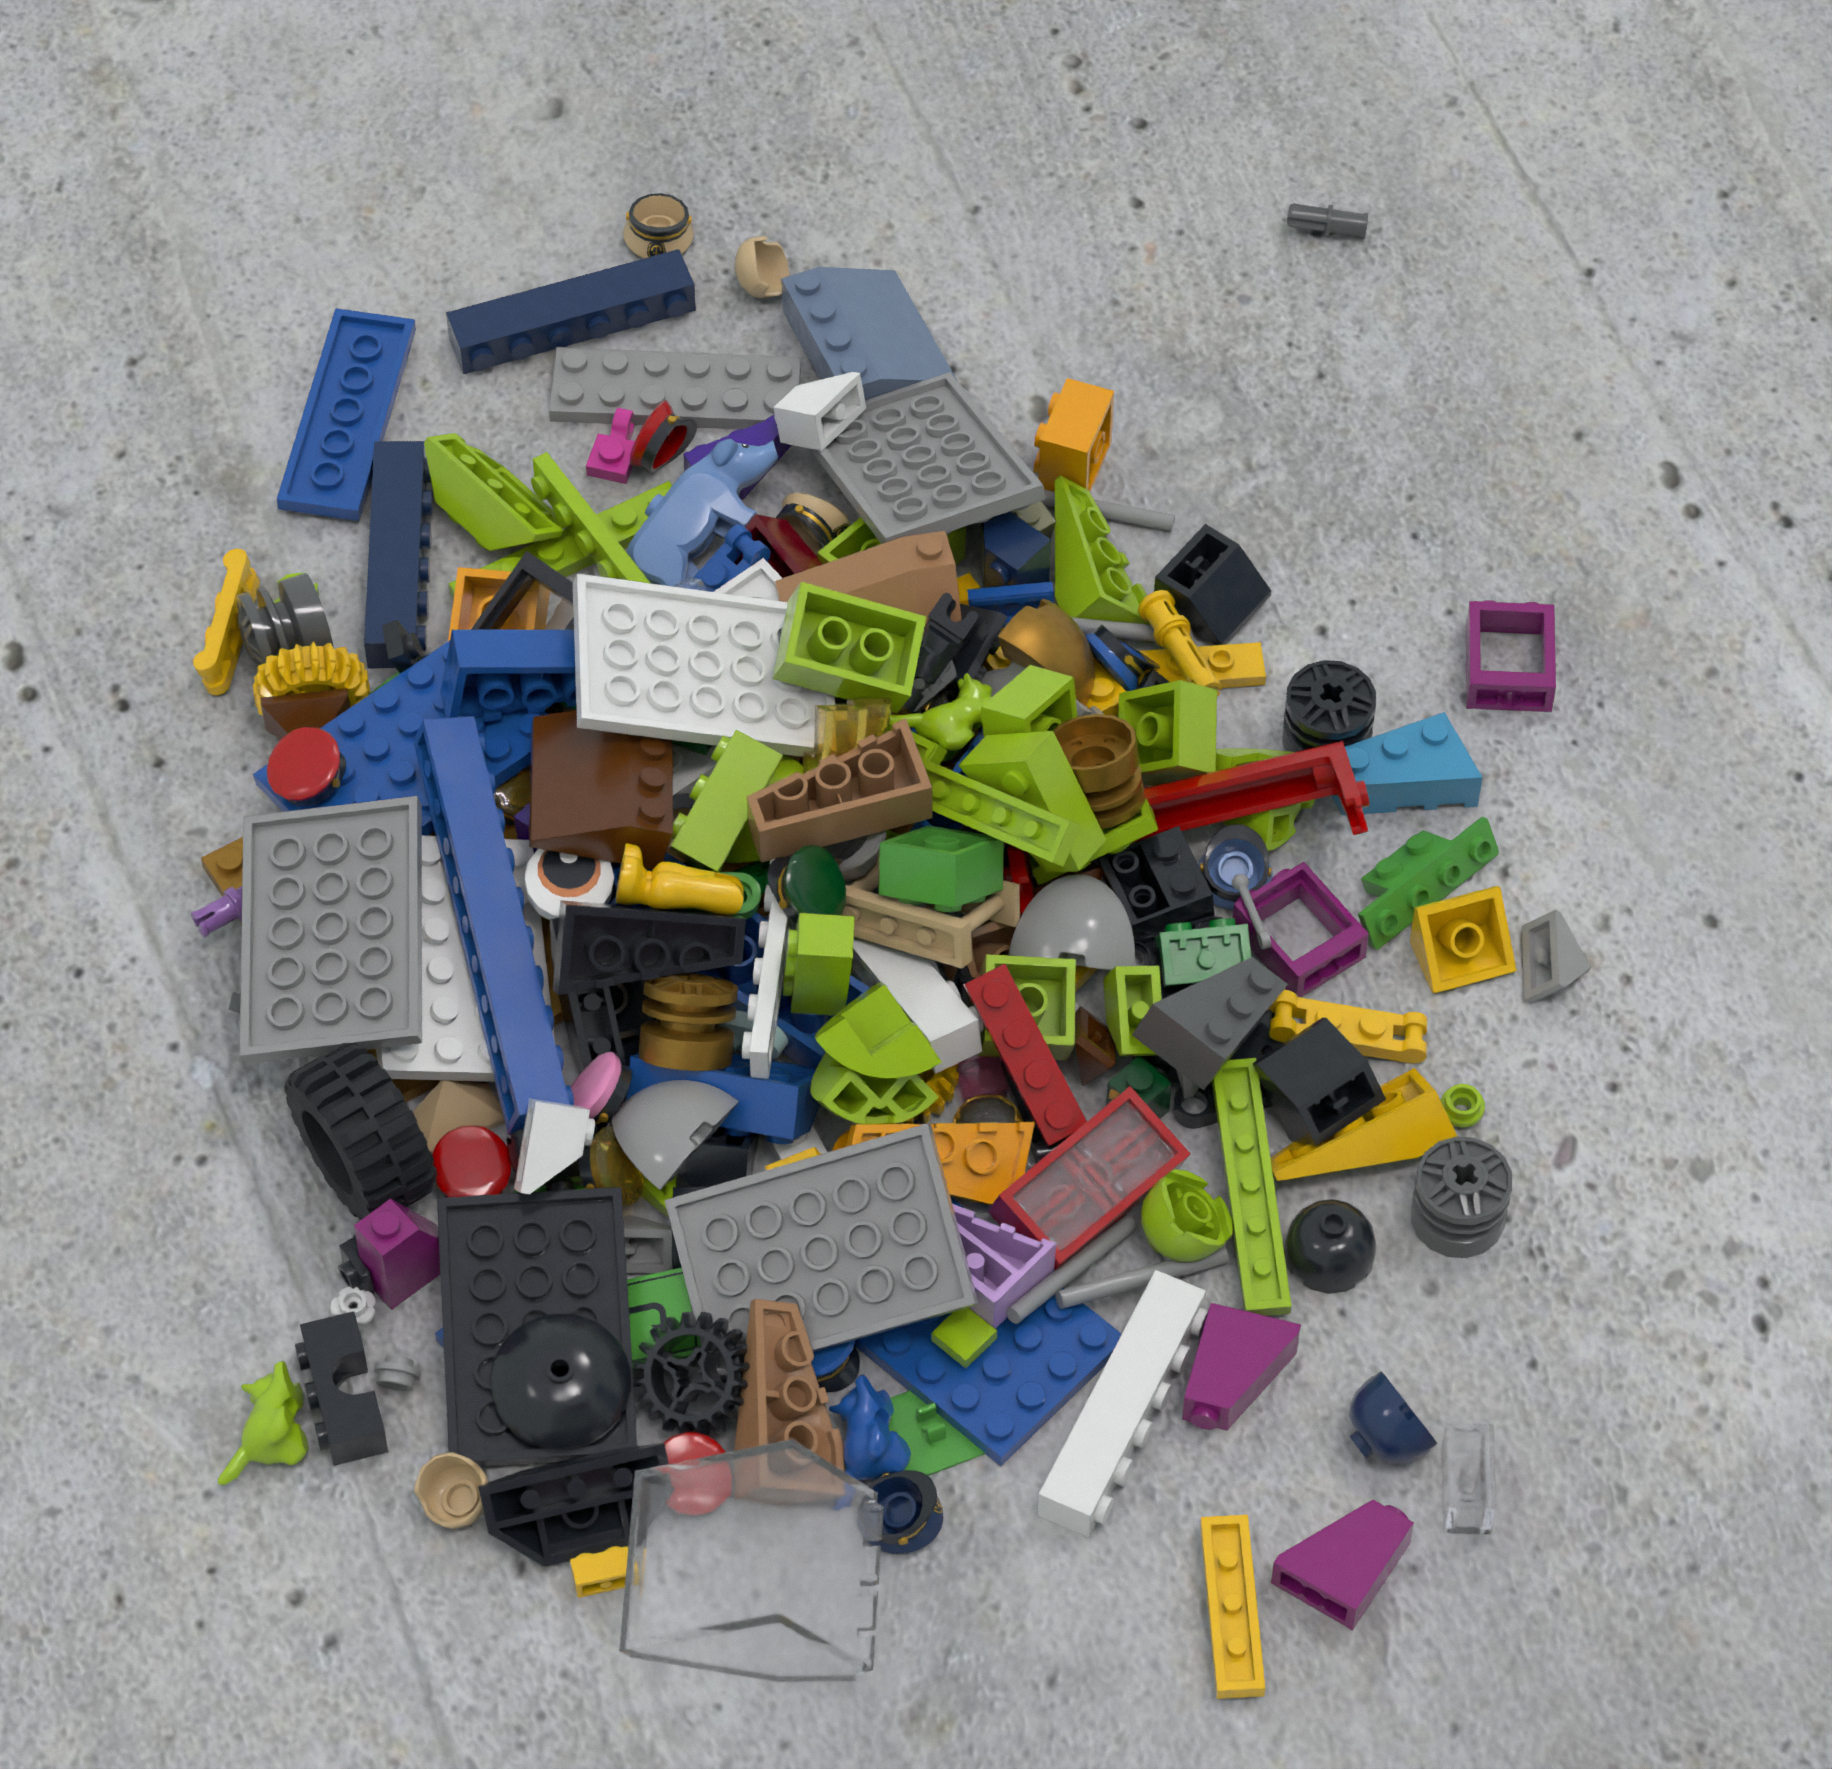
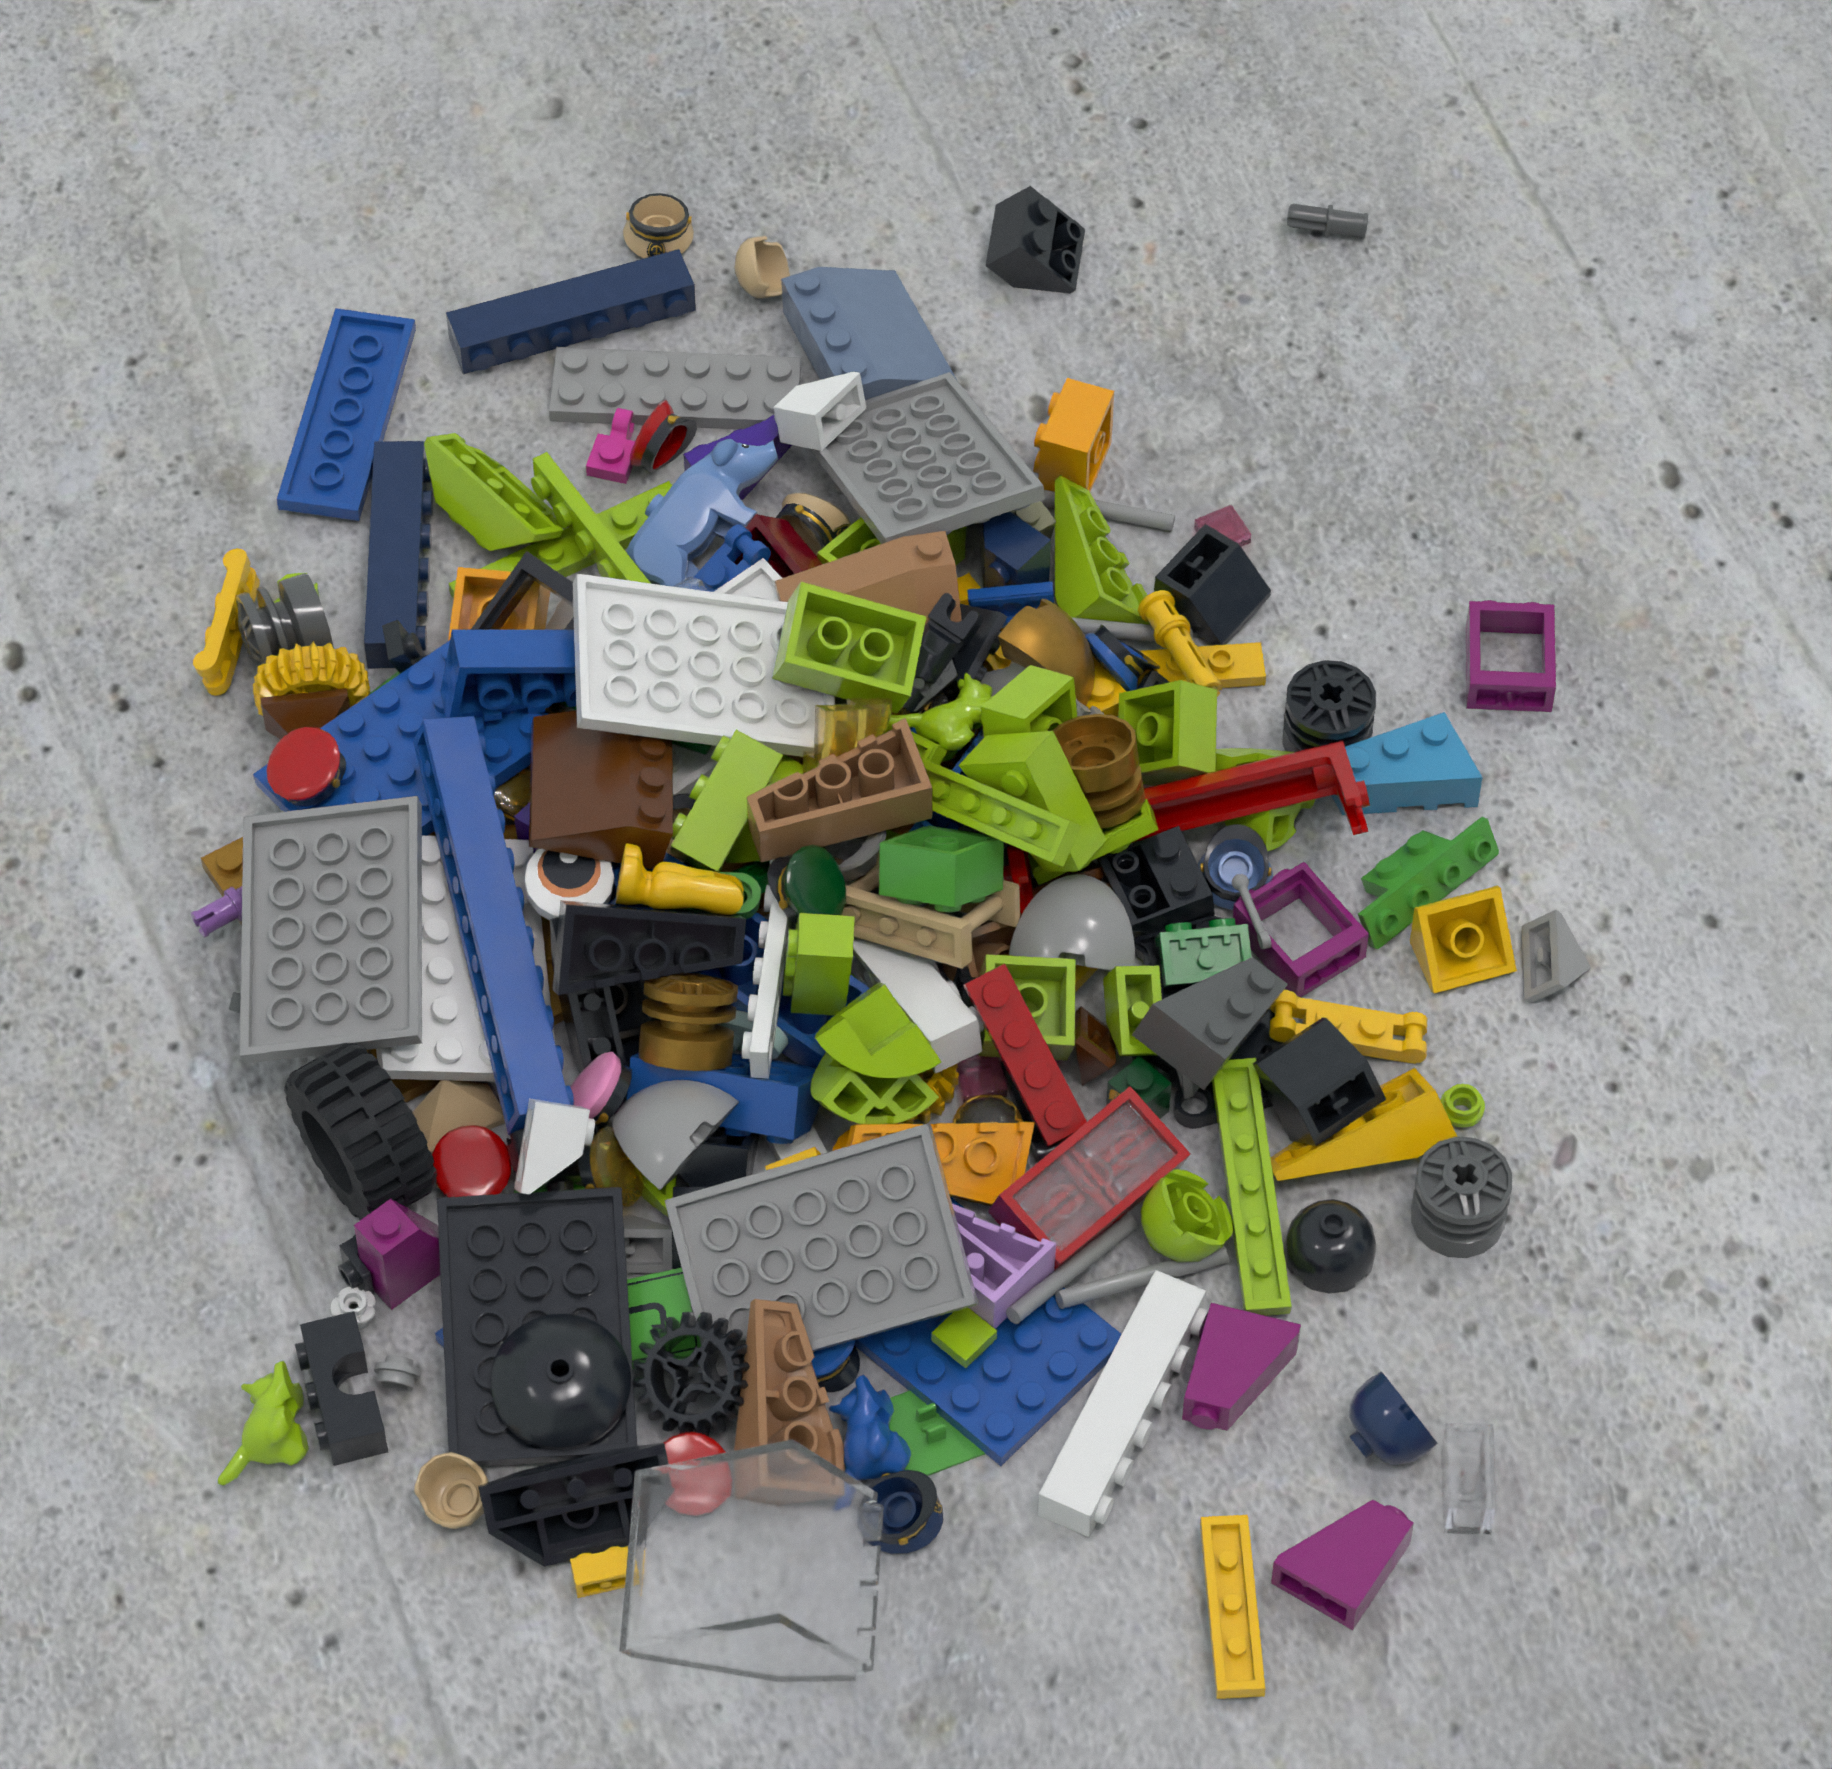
none -> black slope [985,186,1085,294]
none -> clear pink tile [1194,505,1251,547]

